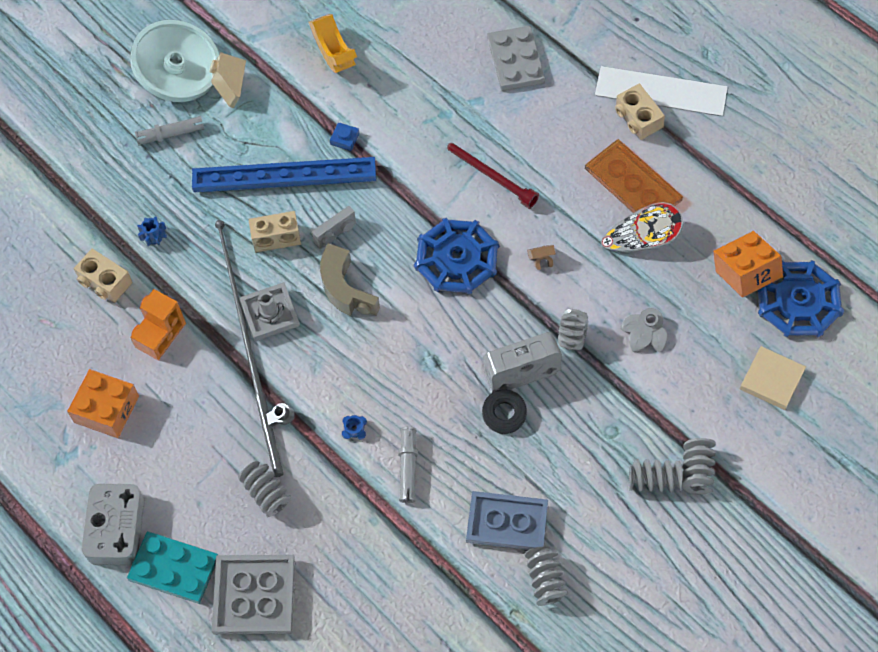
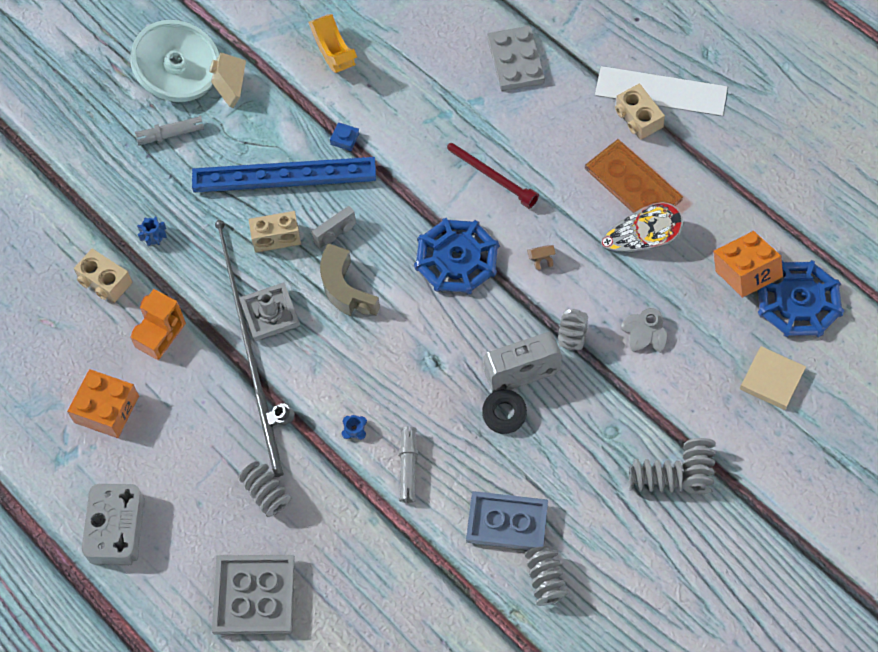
teal plate [127,531,218,604] -> none

